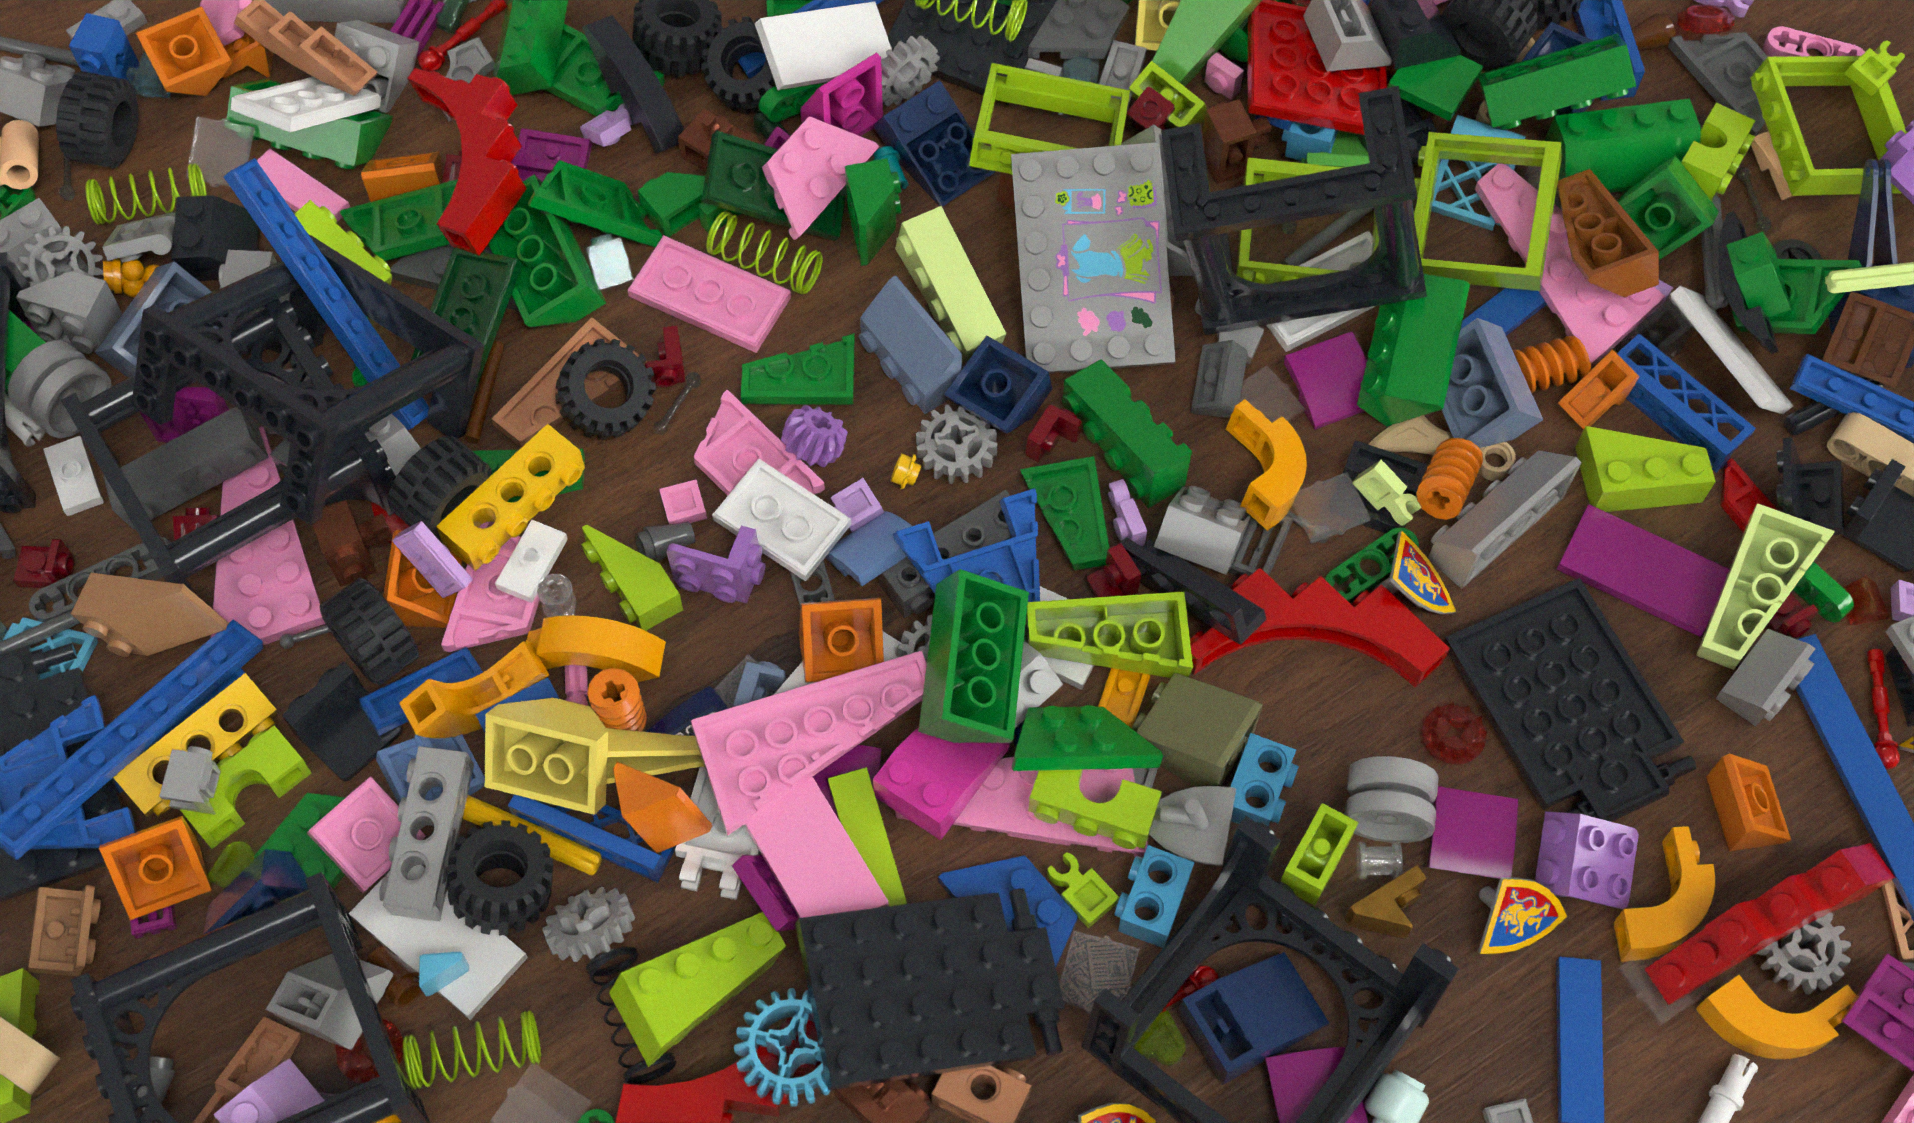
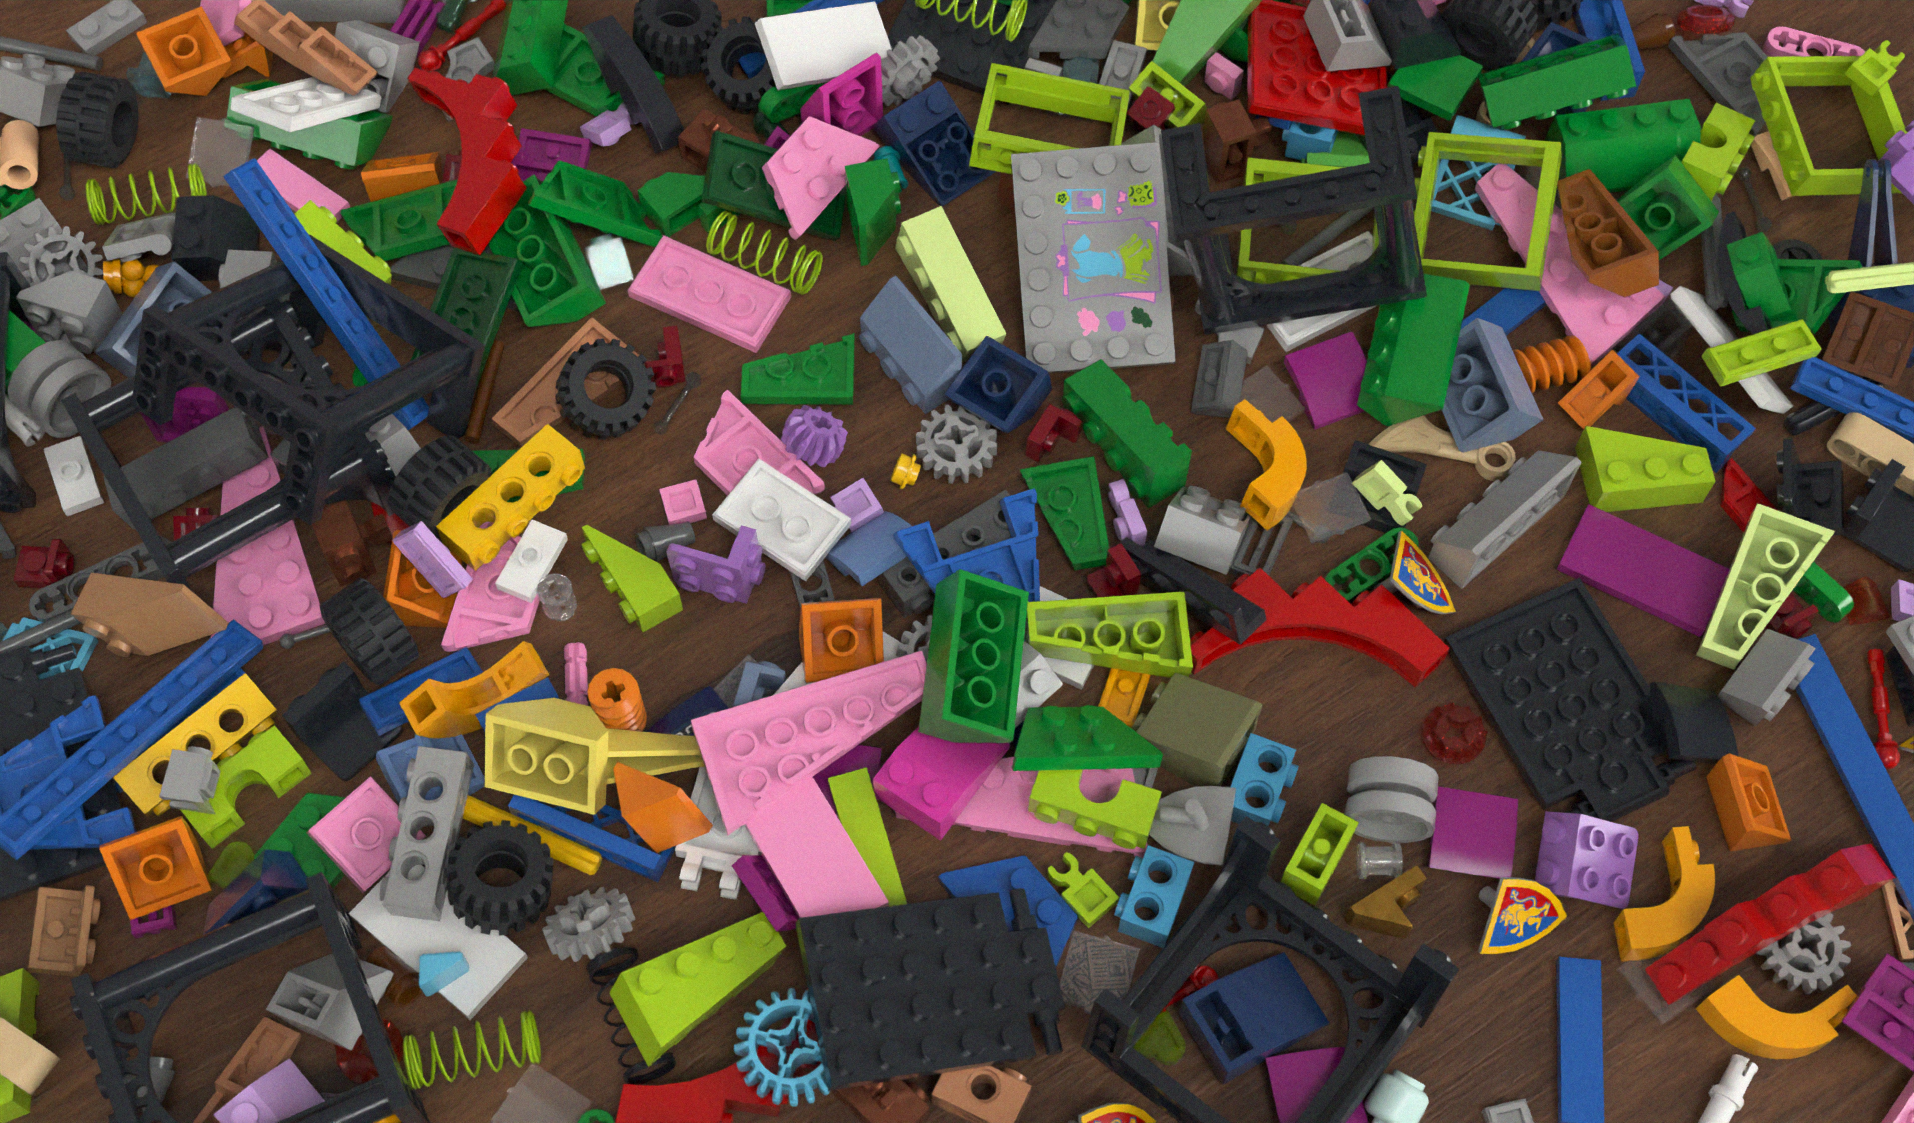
blue brick [69,13,140,84] -> none
light orange arch [525,615,666,682] -> none
orange piece [1416,438,1483,520] -> none
none -> black slope [1650,682,1739,765]
none -> lime tile [1701,319,1821,387]

